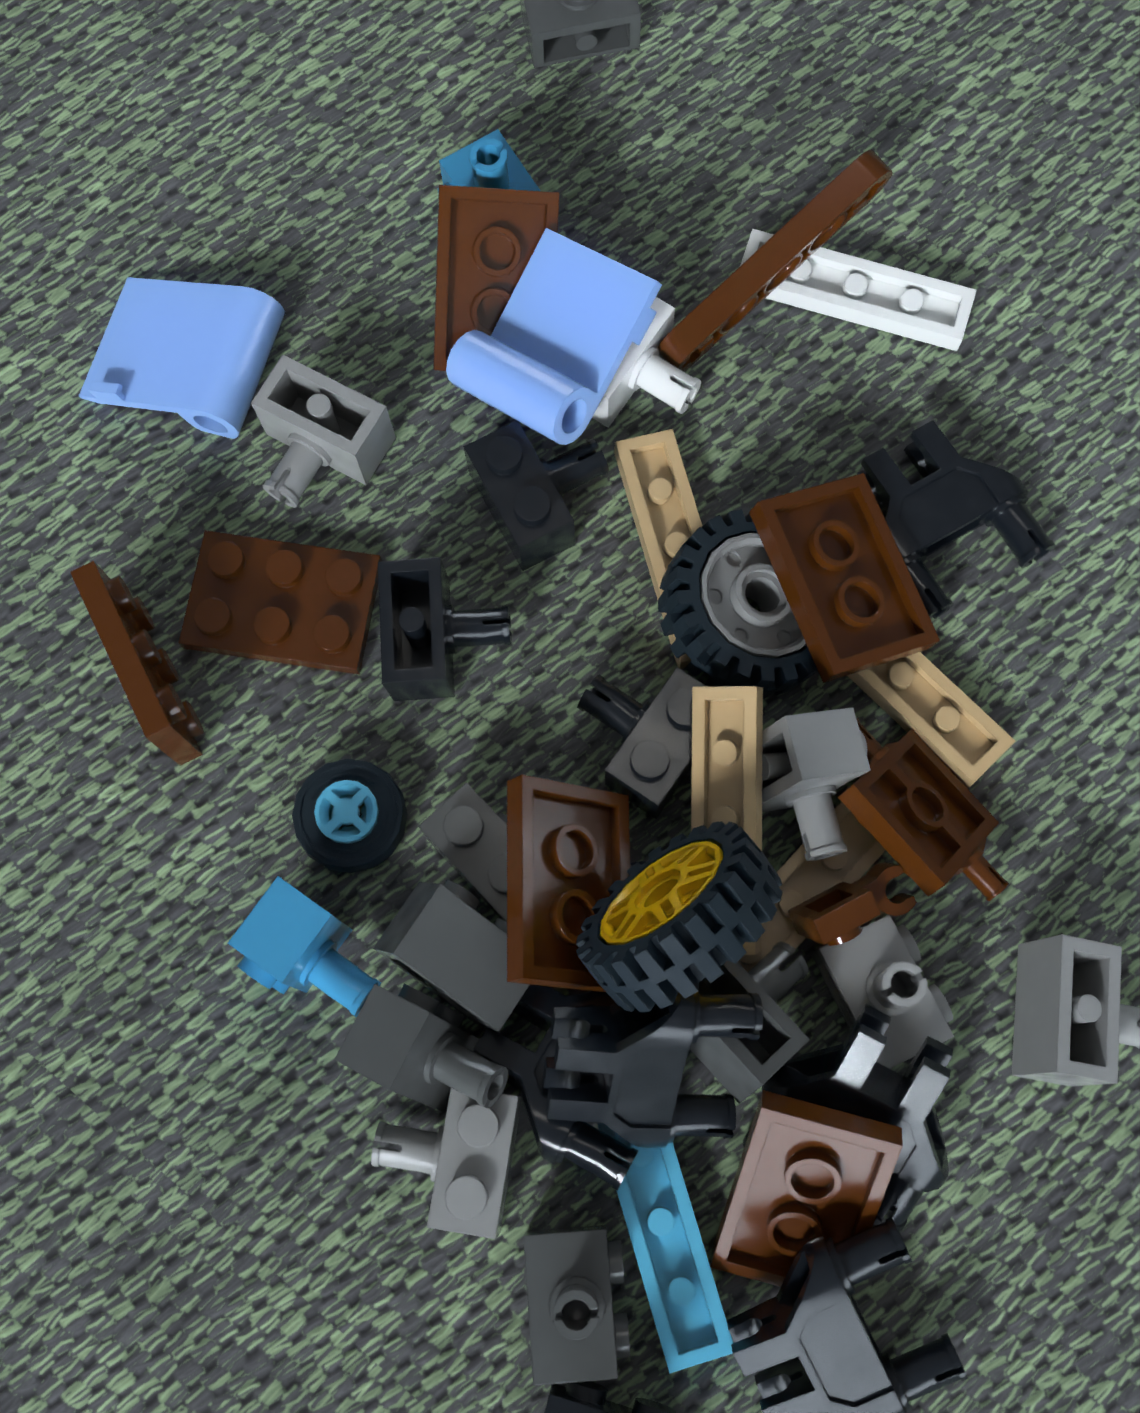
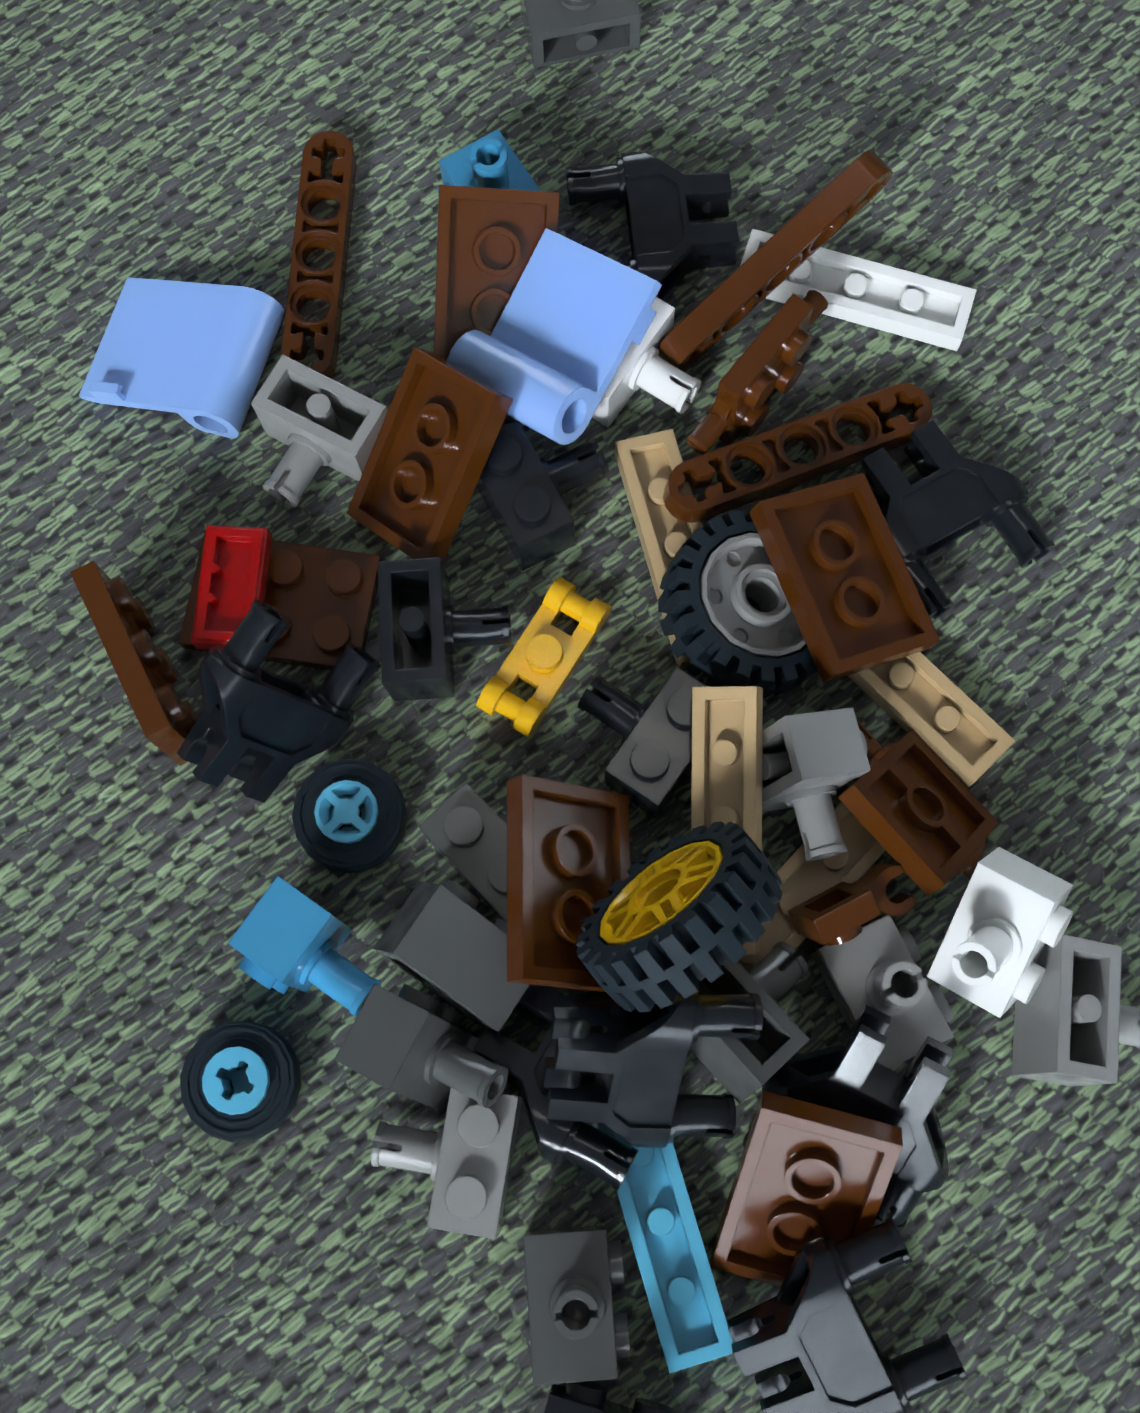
none -> black connector [177,599,381,803]
none -> black wheel [180,1020,301,1142]
none -> red plate [191,525,272,649]
none -> reddish brown beam [281,130,357,378]
none -> reddish brown plate [347,347,513,563]
none -> yellow plate [476,577,612,738]
none -> black connector [566,152,739,300]
none -> reddish brown beam [663,383,933,523]
none -> reddish brown plate [686,290,828,455]
none -> white brick [927,847,1073,1018]

